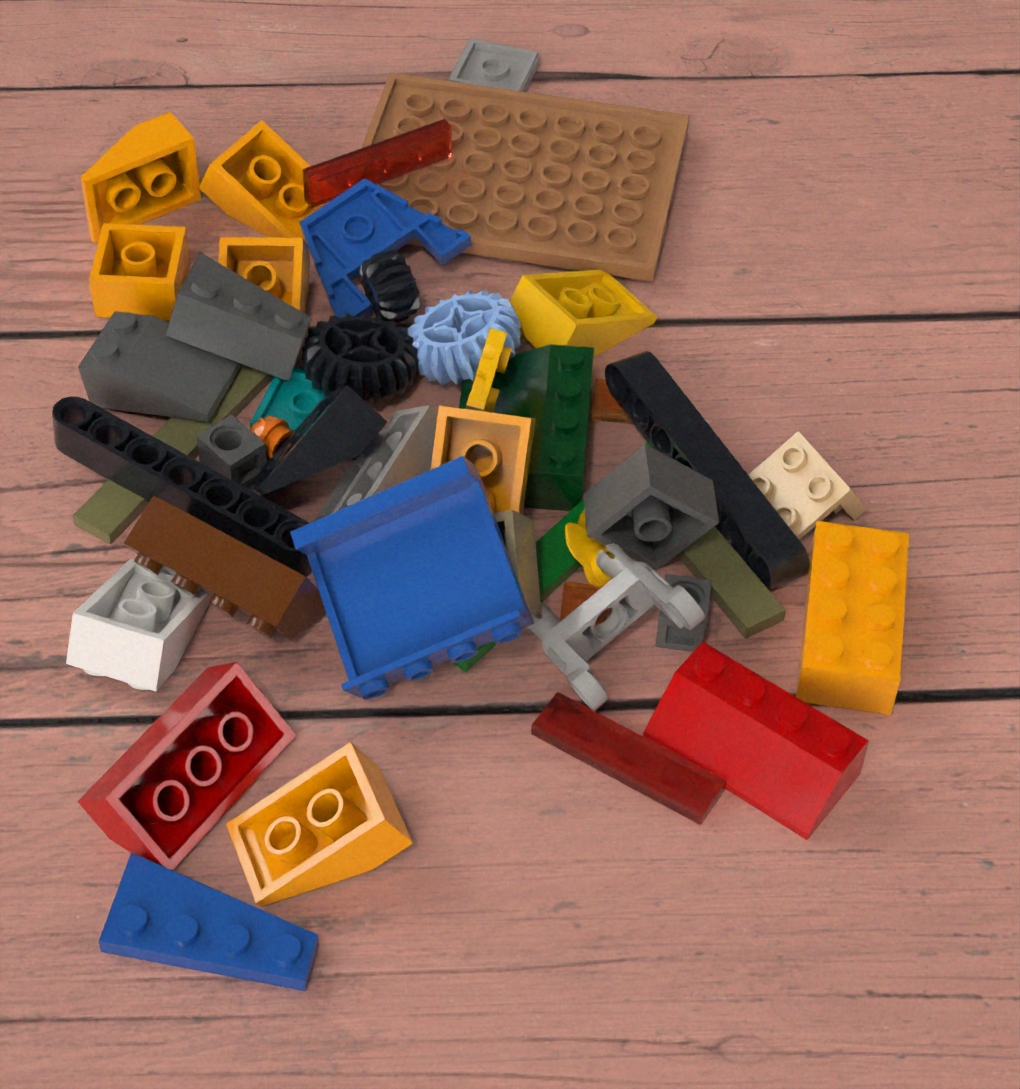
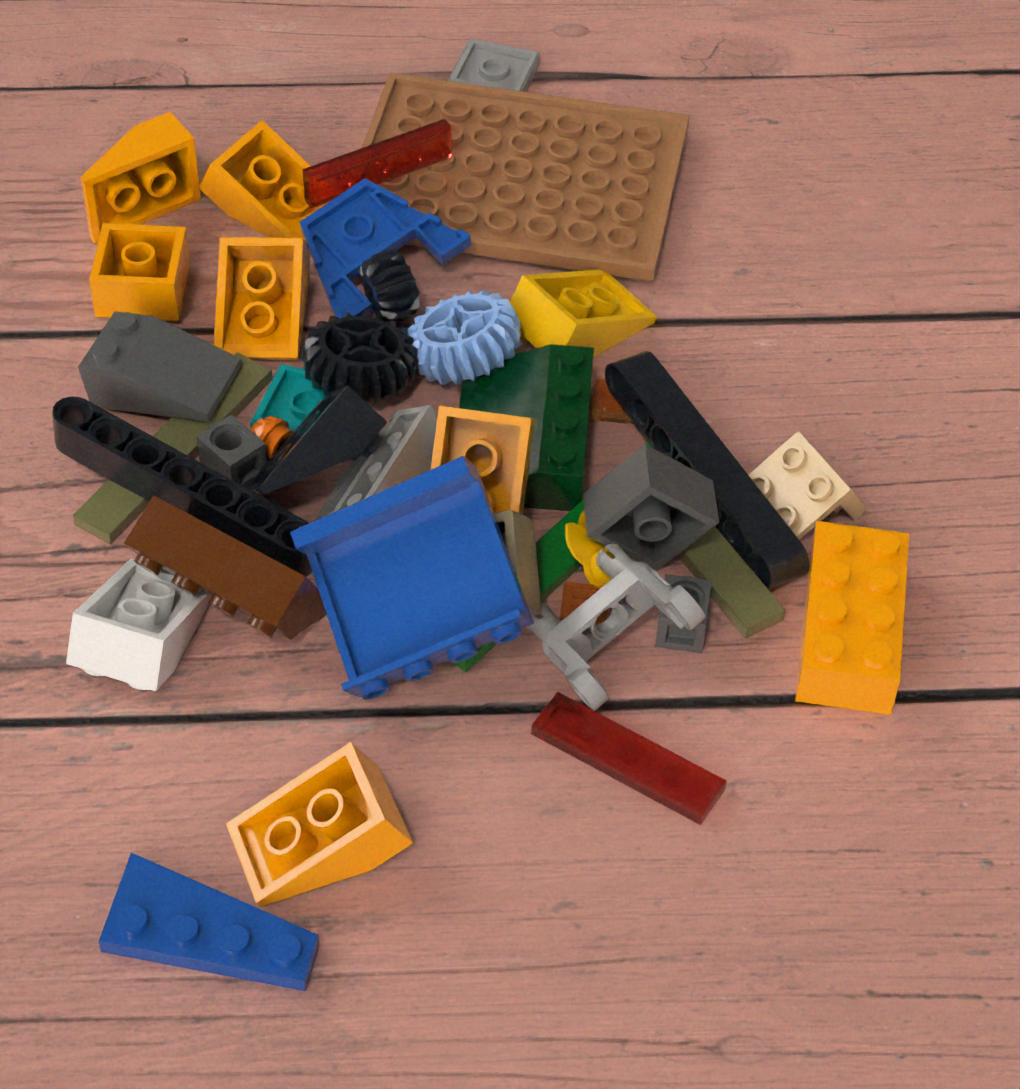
red slope [77,662,296,871] -> none
dark grey wedge [166,252,312,381] -> none
yellow wing [466,328,512,413] -> none
red slope [643,642,869,840] -> none

